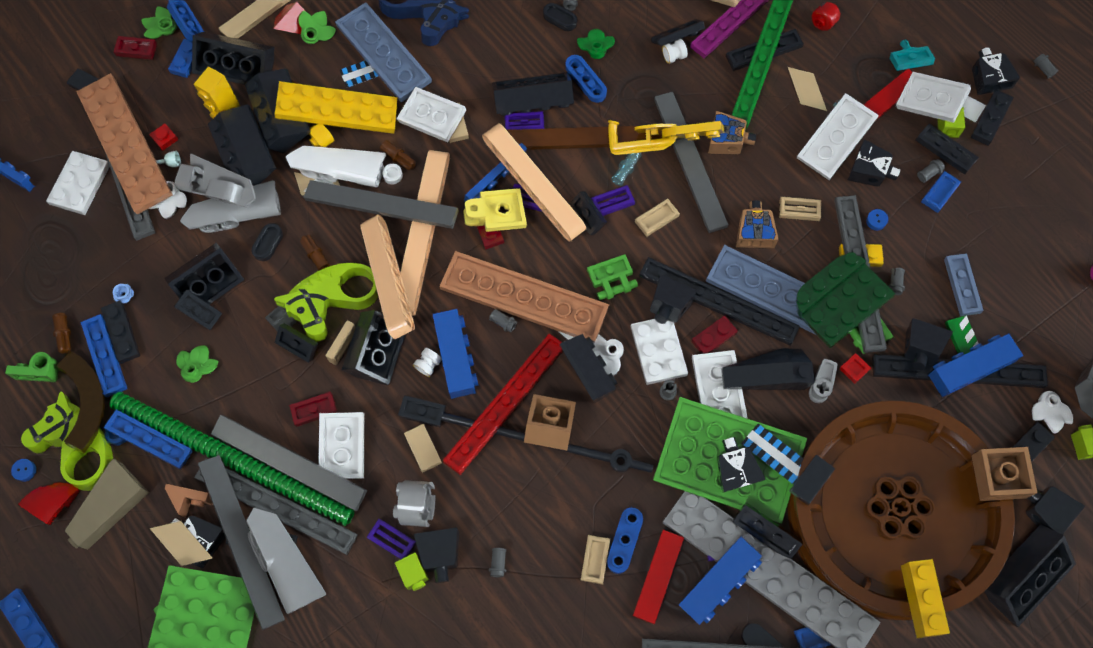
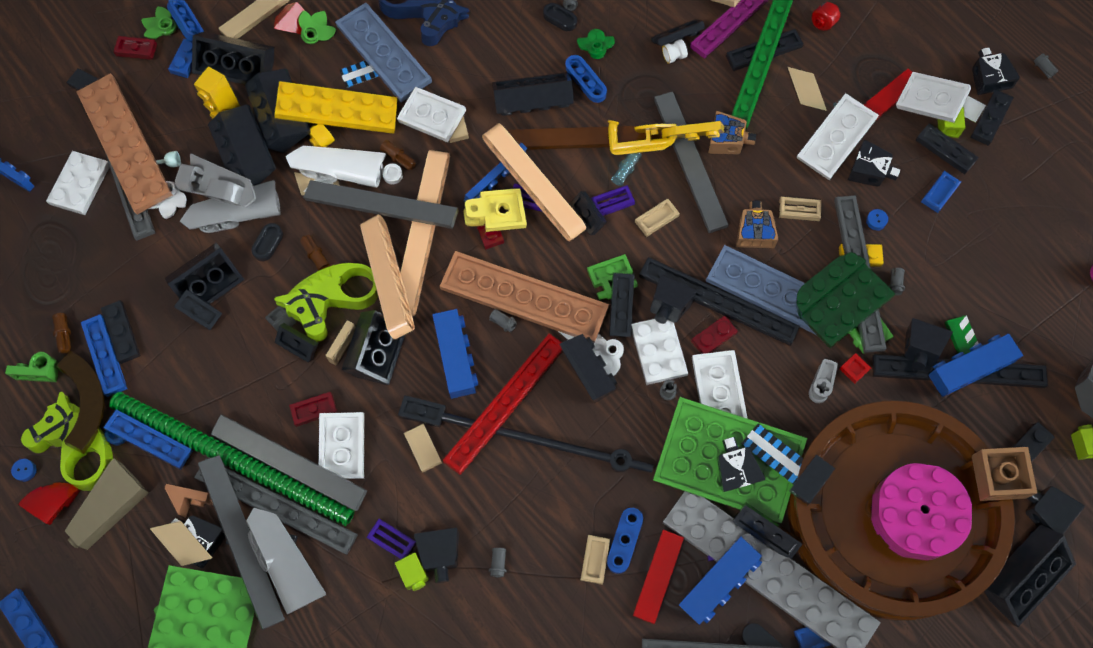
light blue plate [113,284,134,303] -> none
red plate [149,123,179,151] -> none
bright green plate [176,345,218,383] -> none
light grey brick [393,480,435,527] -> none
white wheel [413,348,442,377] -> none
dark purple tile [505,111,544,130] -> none
medium nougat brick [524,394,576,450] -> none
black wedge [721,348,815,390] -> none
teal plate [890,39,935,71] -> none
yellow brick [901,559,950,638] -> none
dark grey pin [917,159,945,183] -> none
sand blue plate [944,253,984,316] -> none
white plate [1032,391,1073,434] -> none
none -> black plate [609,273,634,337]
none -> dark pink piece [871,463,972,560]

